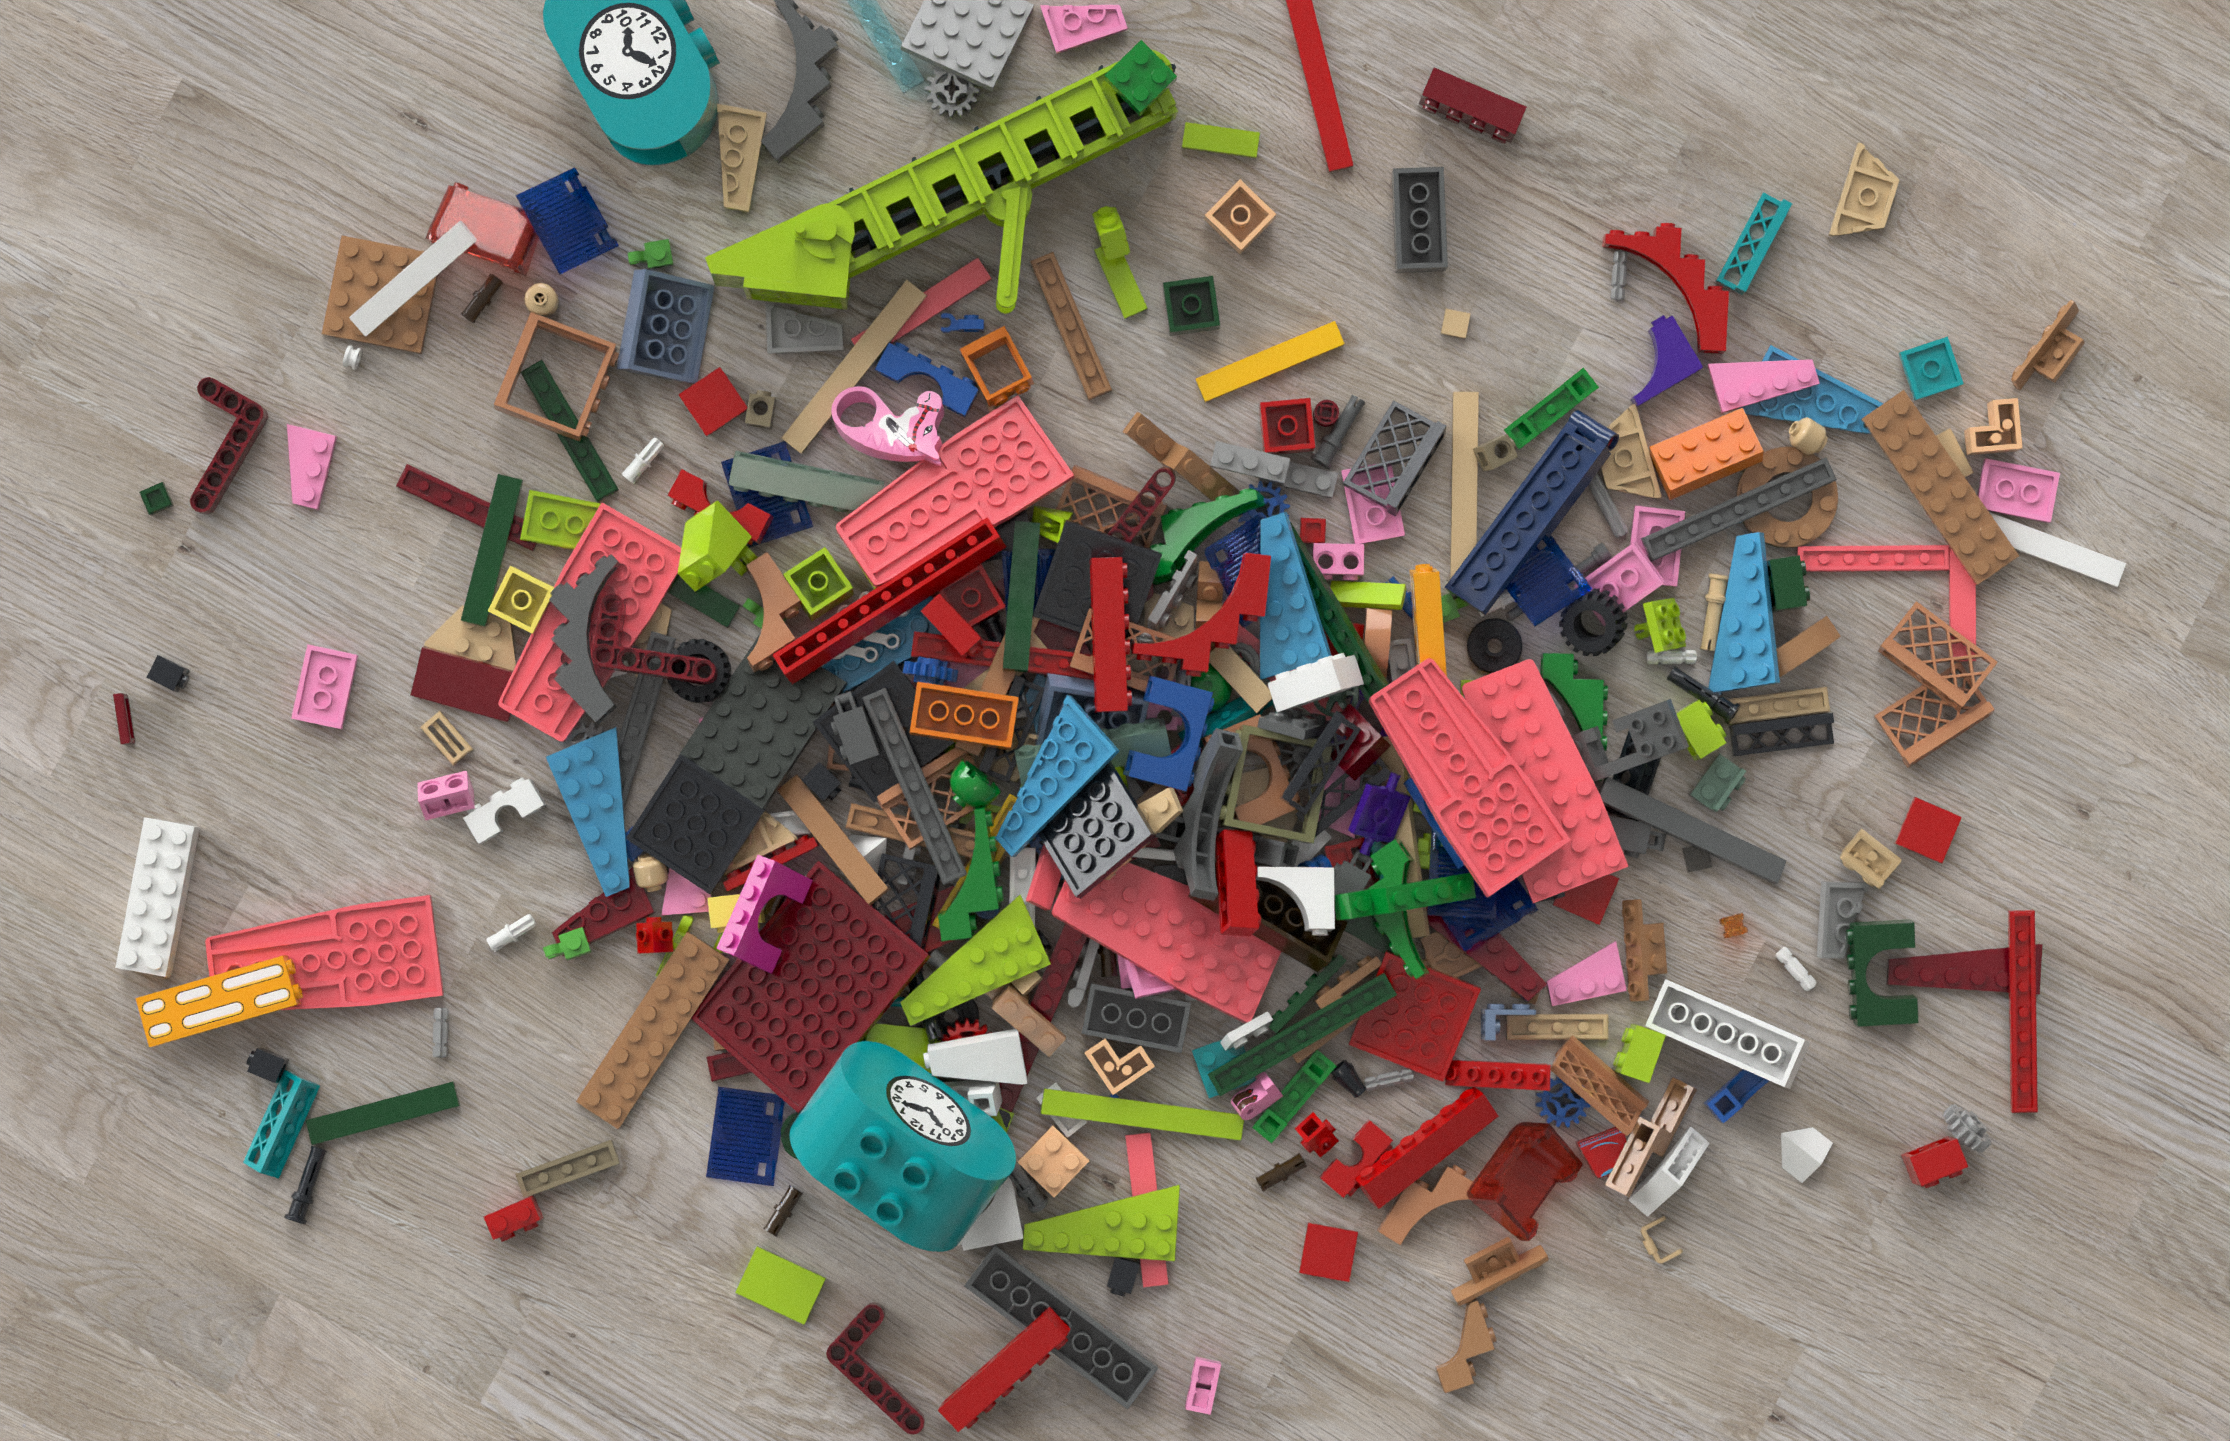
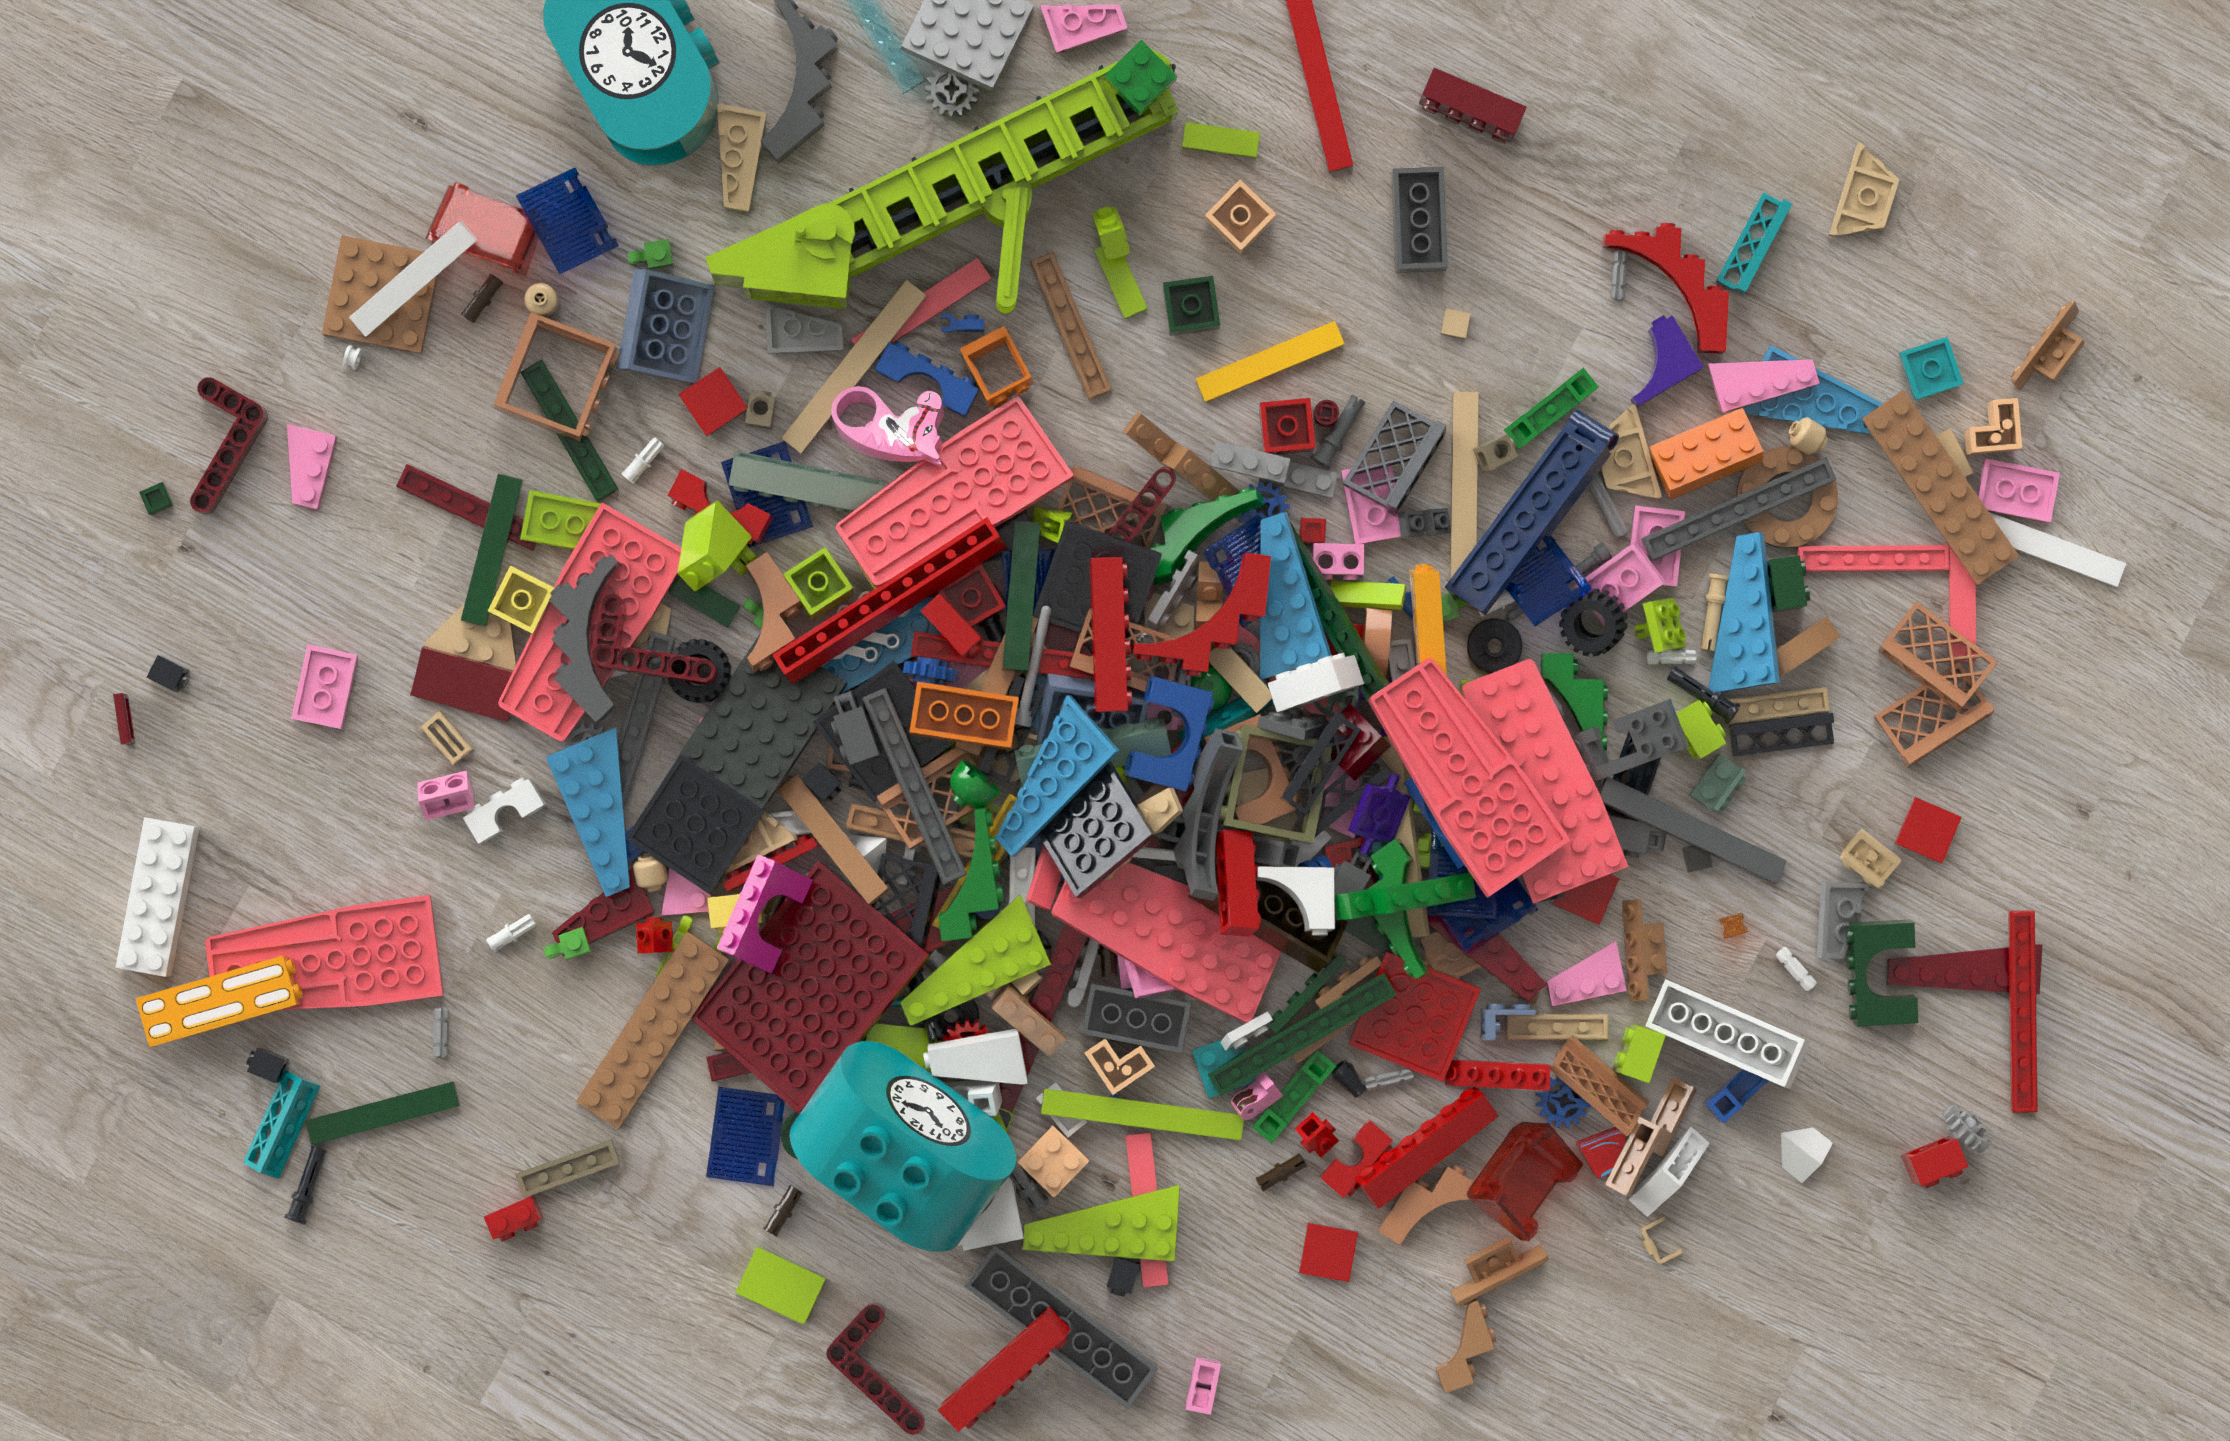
none -> light grey piece [1015,606,1051,727]
none -> dark grey slope [1398,508,1451,538]

